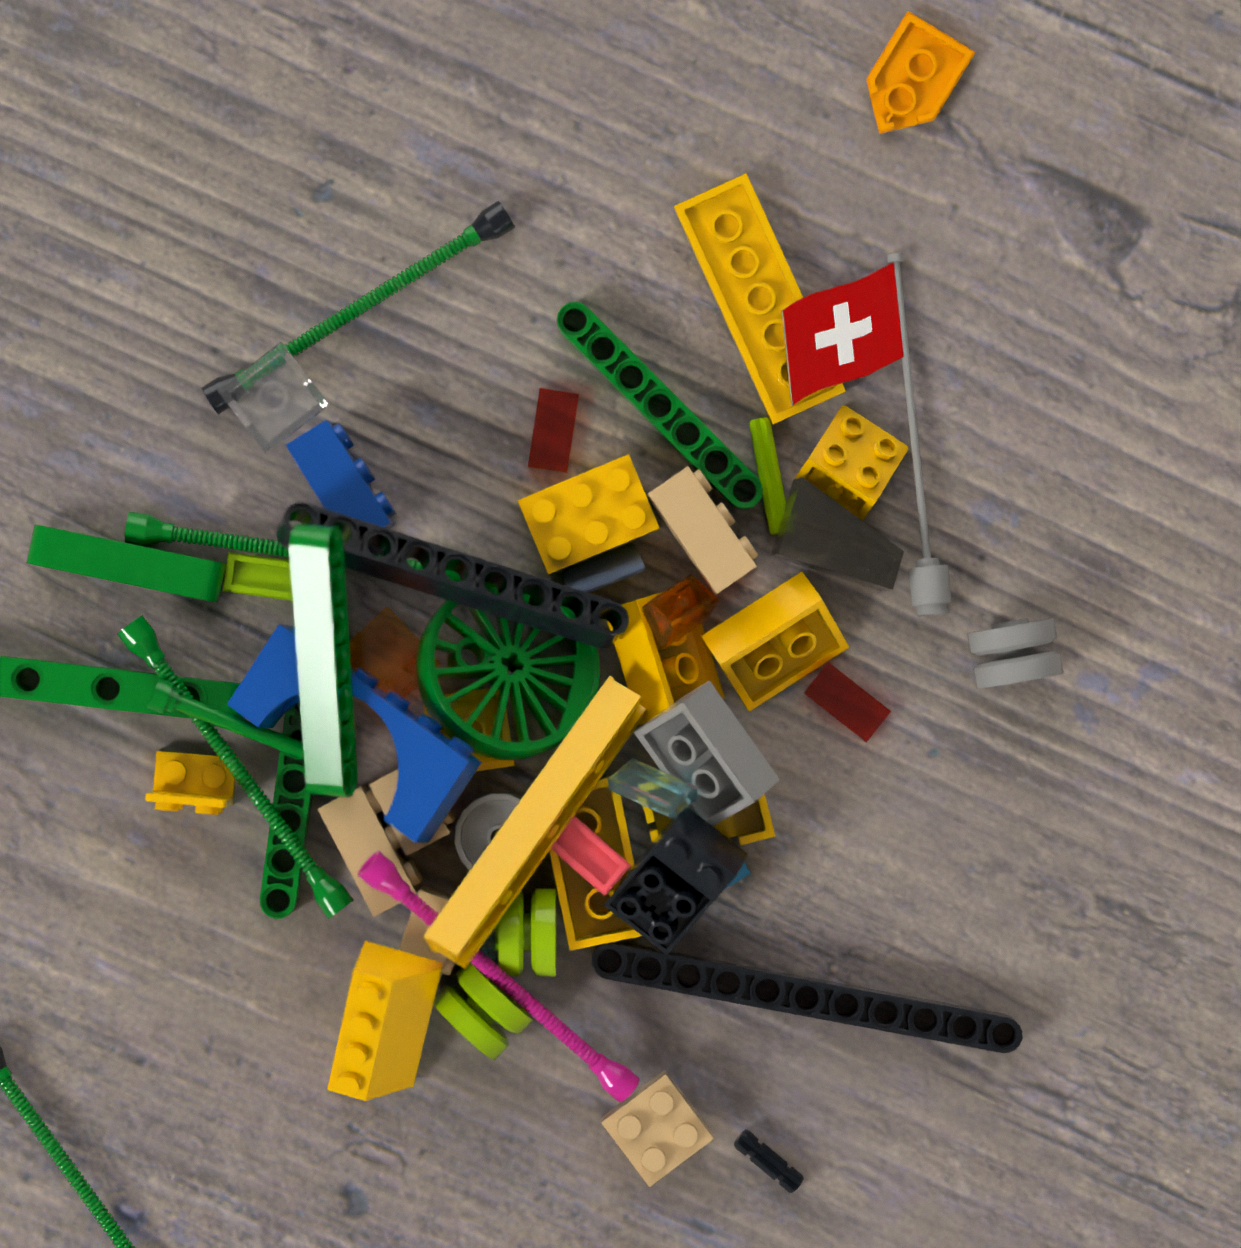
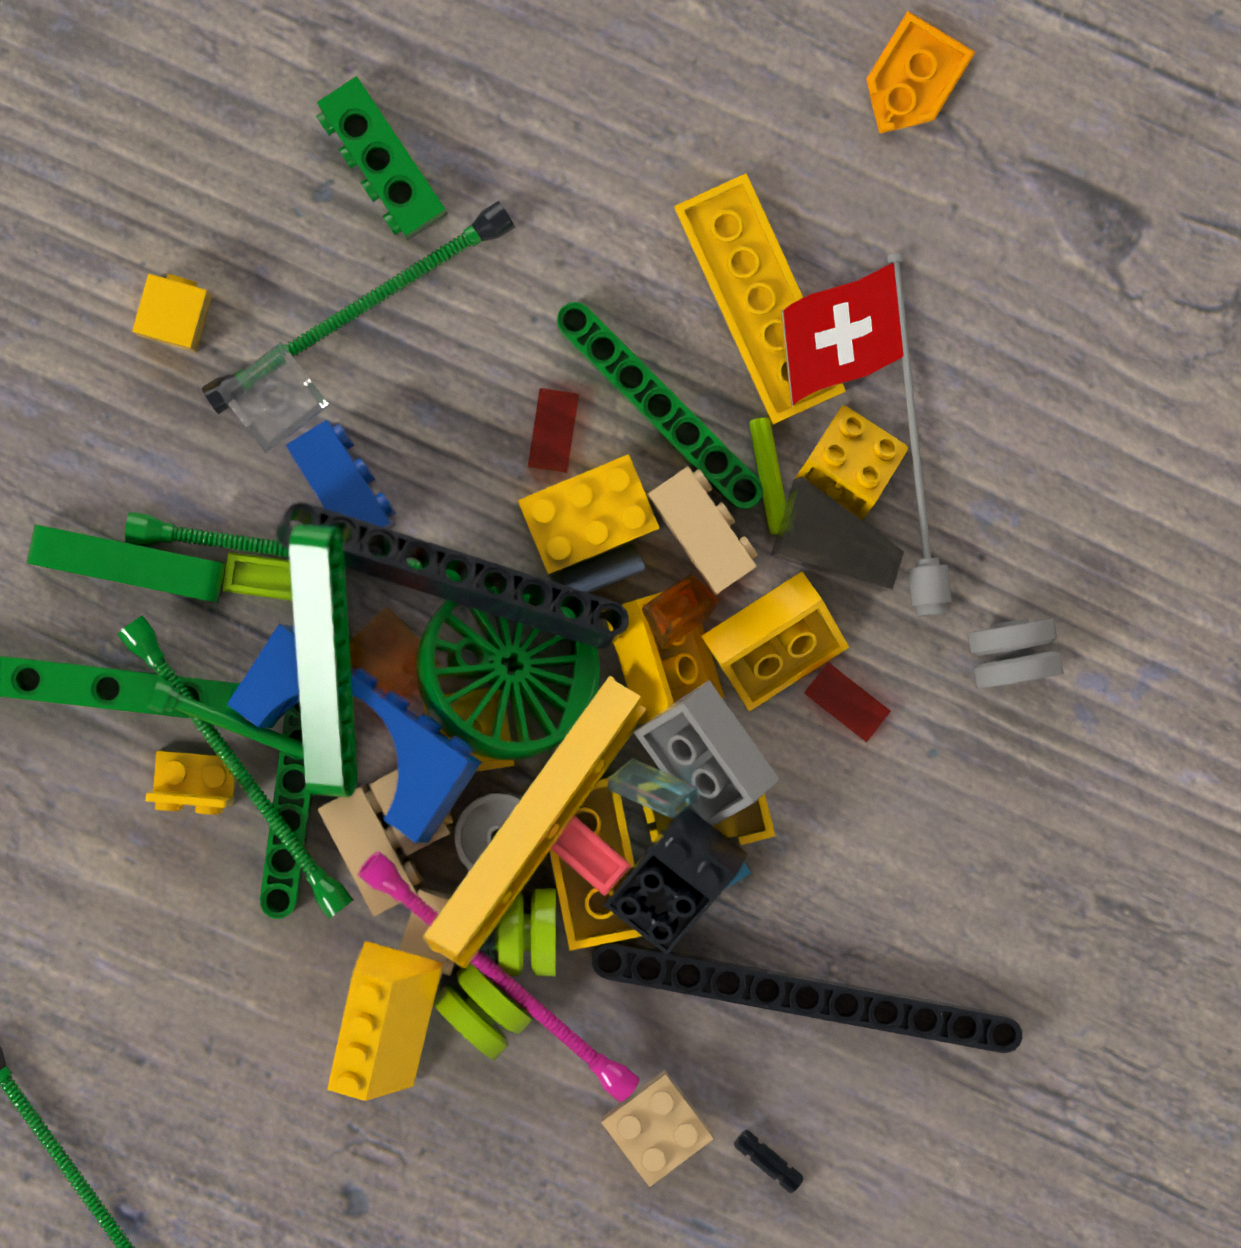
none -> yellow head [132,273,213,353]
none -> green brick [316,76,447,240]

